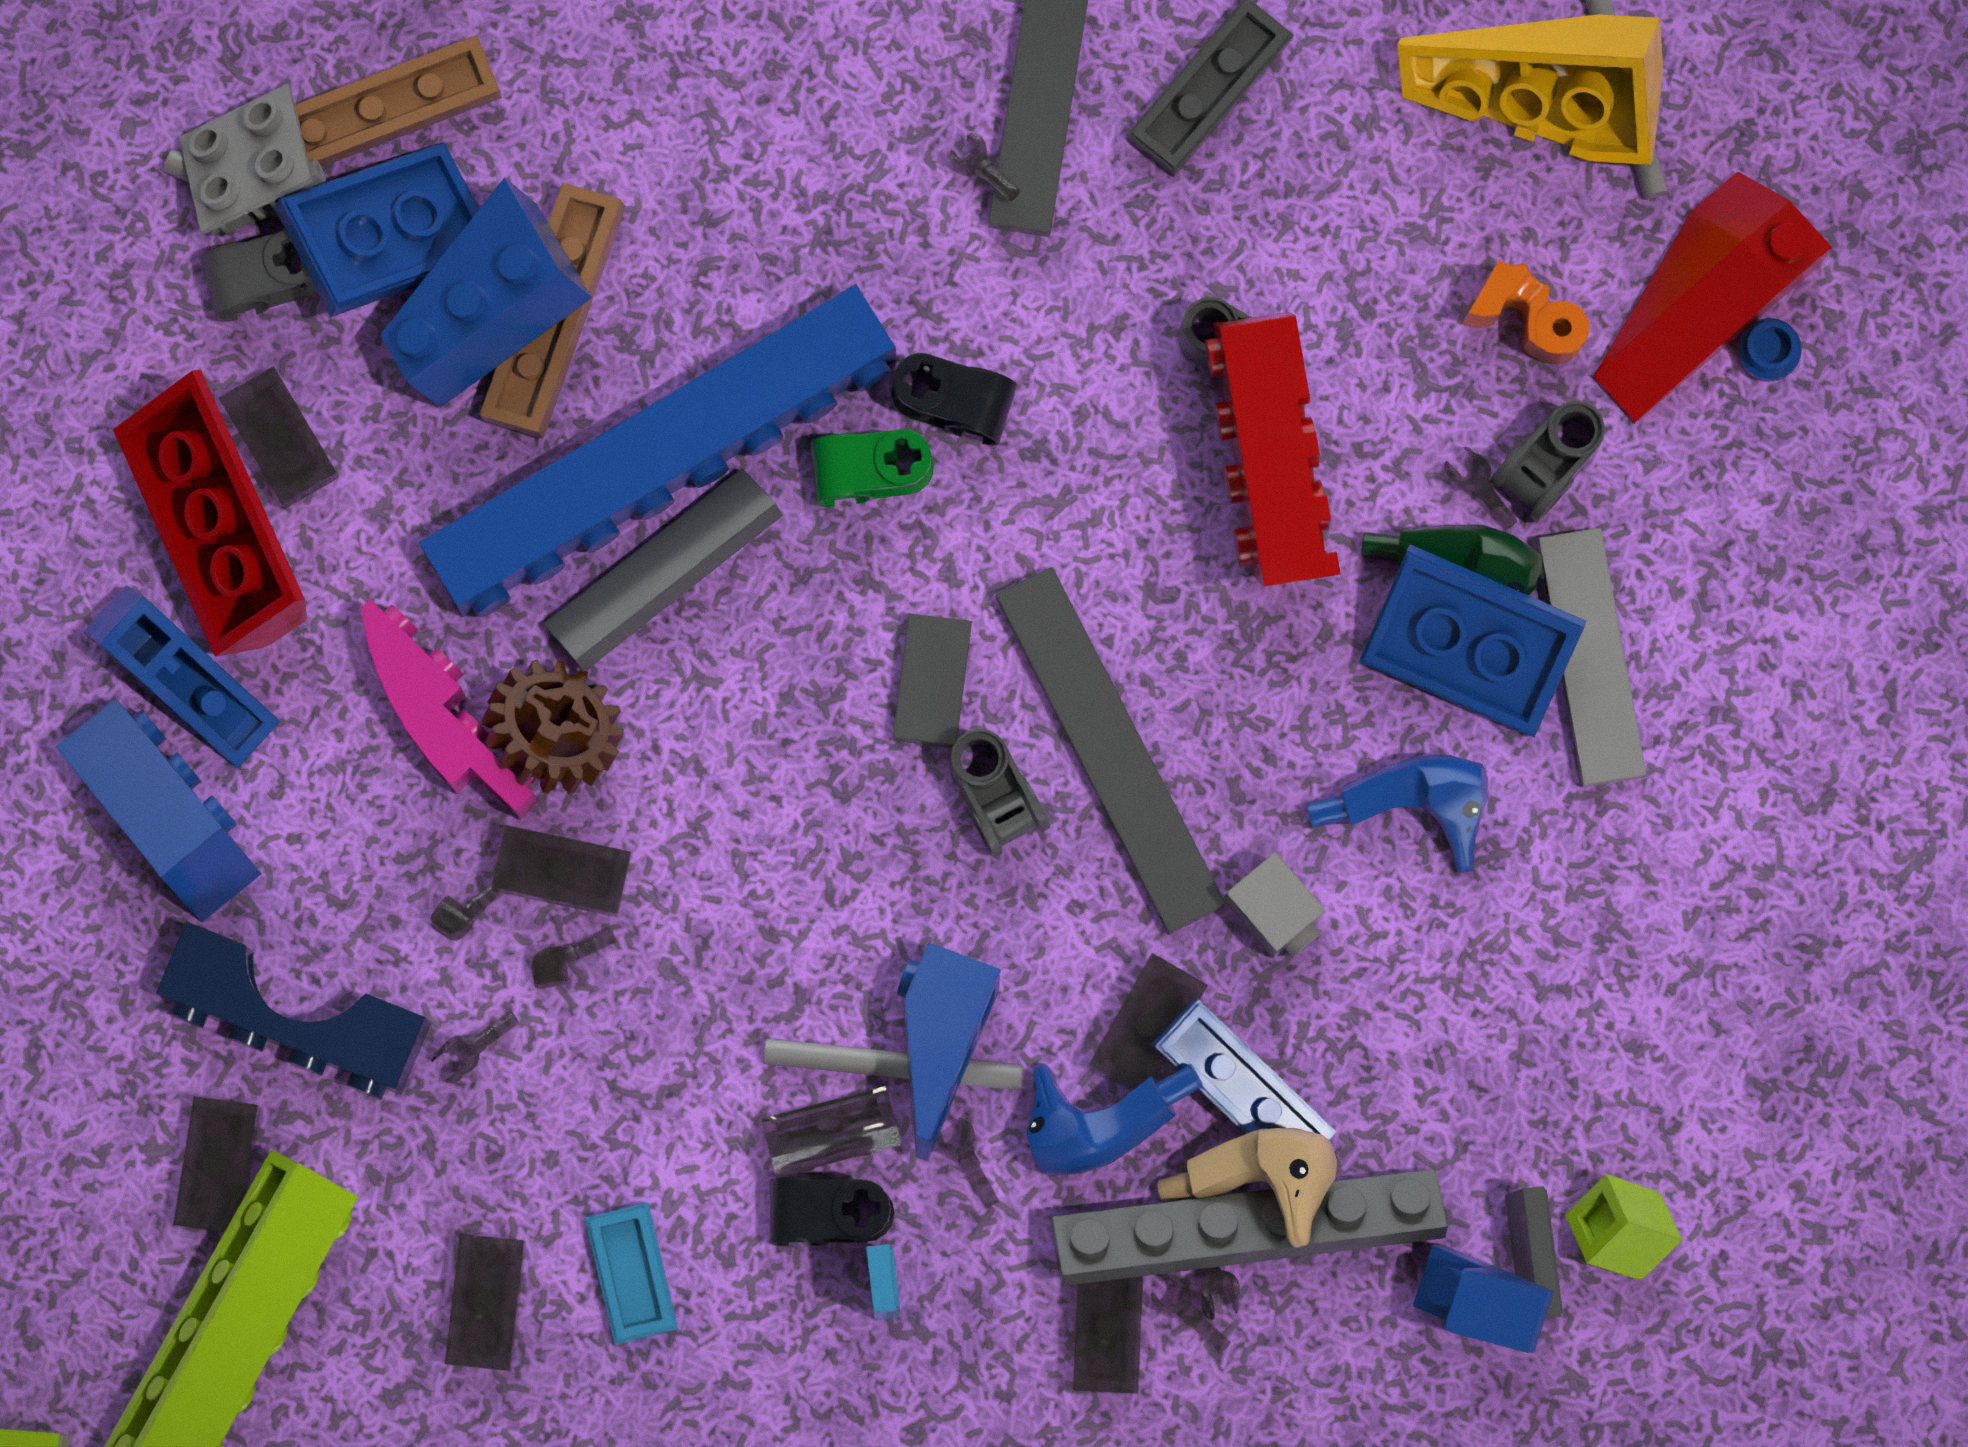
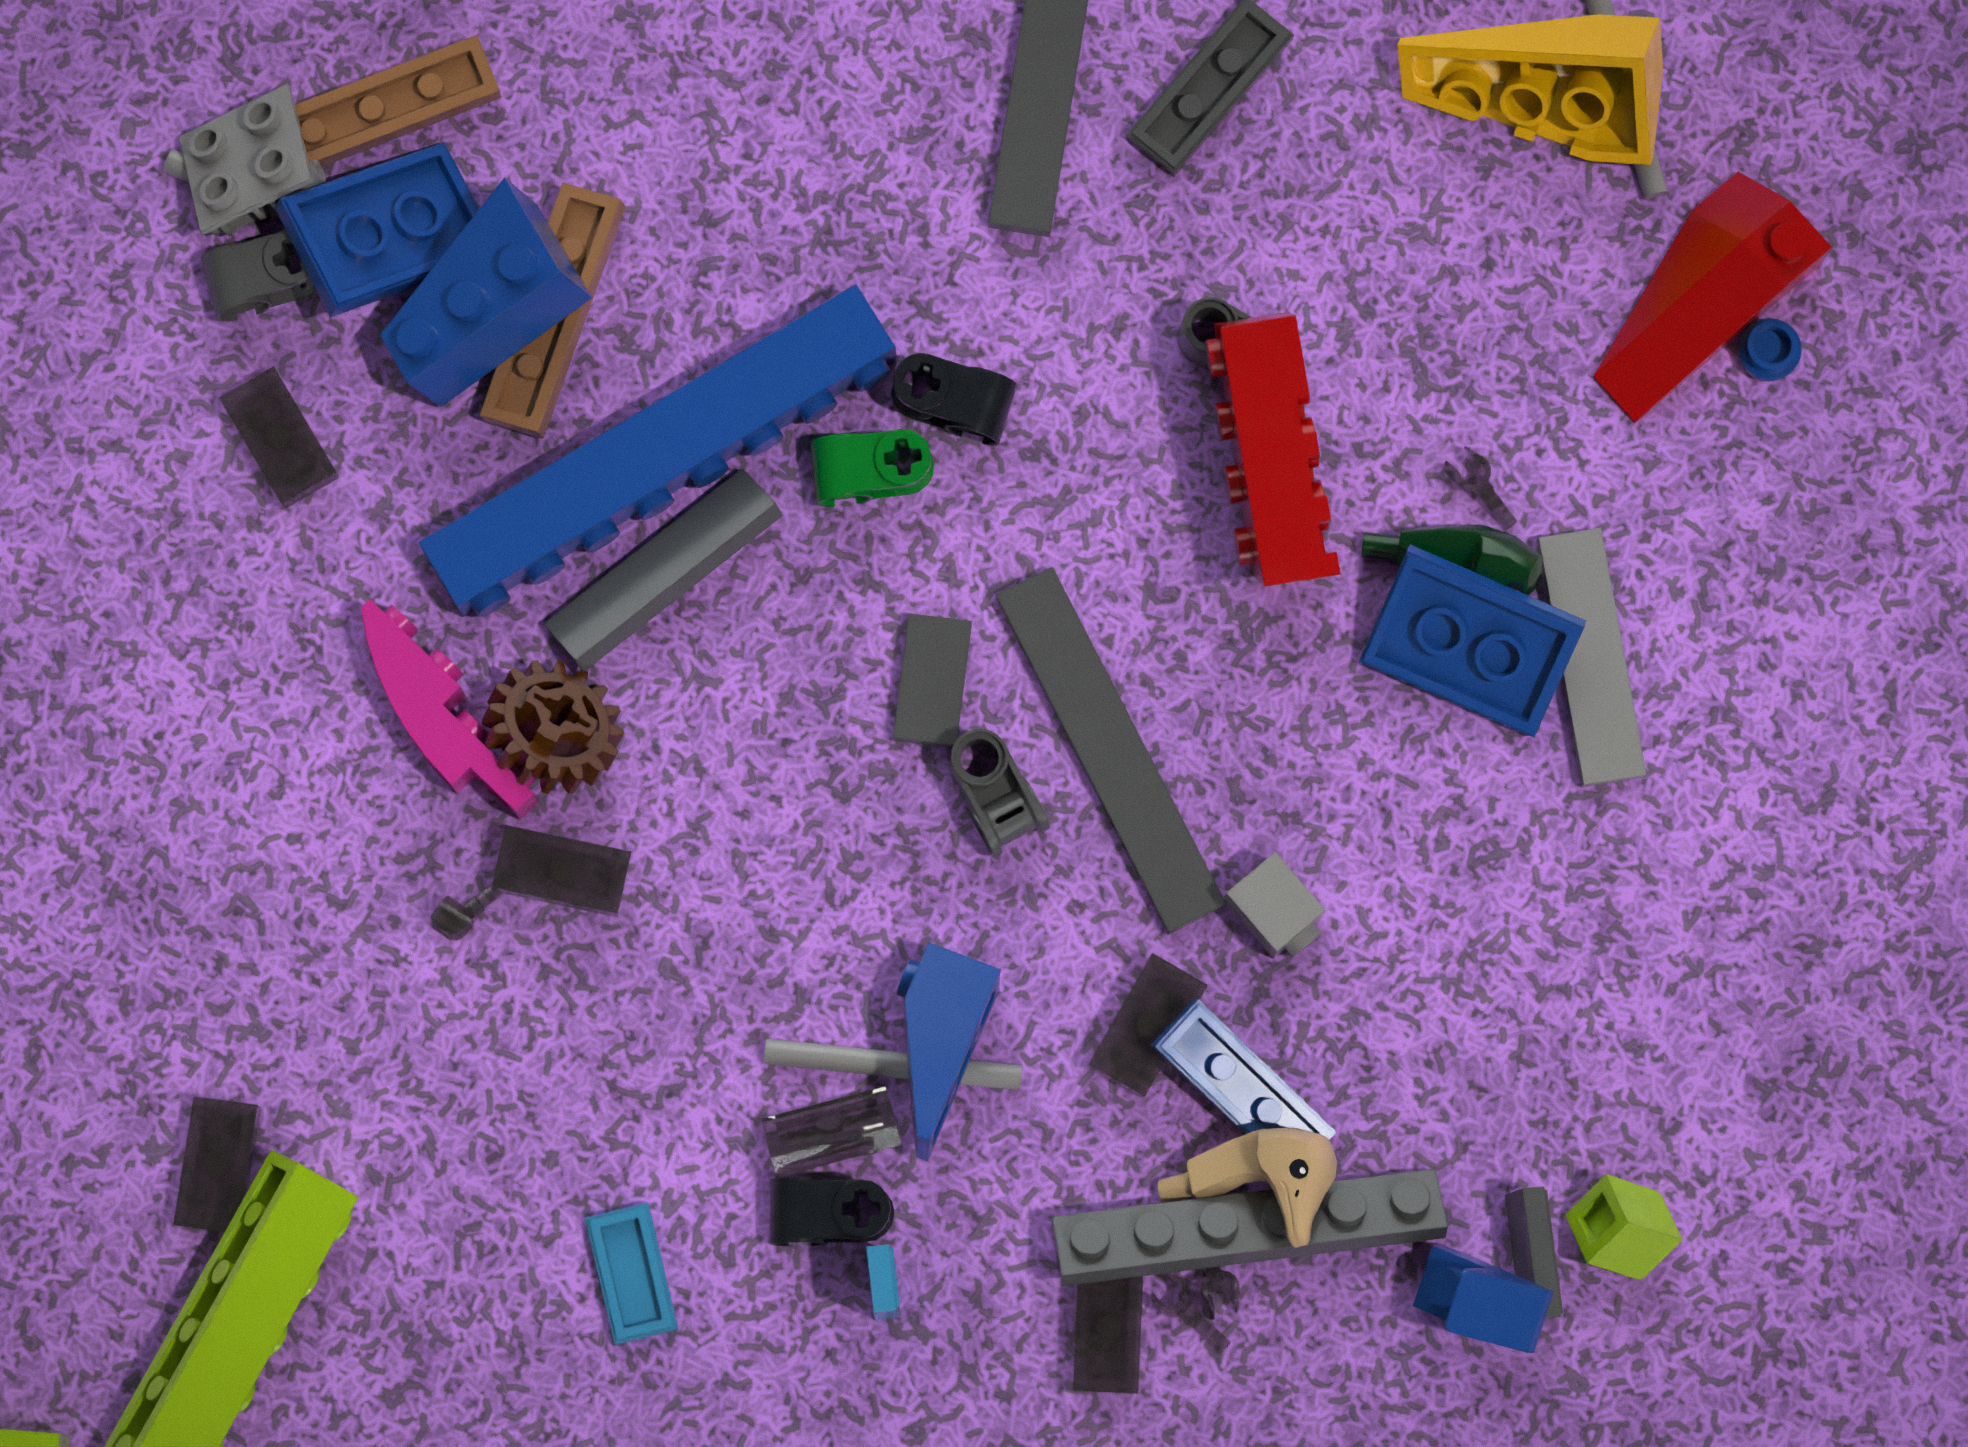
blue wedge [56,698,262,922] -> none
blue slope [83,585,281,768] -> none
red slope [113,369,307,657] -> none
dark blue arch [156,921,431,1100] -> none
clear smoke hand [431,1011,519,1083] -> none
clear smoke plate [445,1234,527,1372] -> none
clear smoke hand [531,928,616,989] -> none
clear smoke hand [937,1118,999,1209] -> none
clear smoke hand [949,133,1020,201] -> none
blue animal [1027,1063,1203,1176] -> none
blue animal [1307,755,1489,873] -> none
orange leg [1462,260,1589,364] -> none
dark grey piece [1489,401,1605,523] -> none

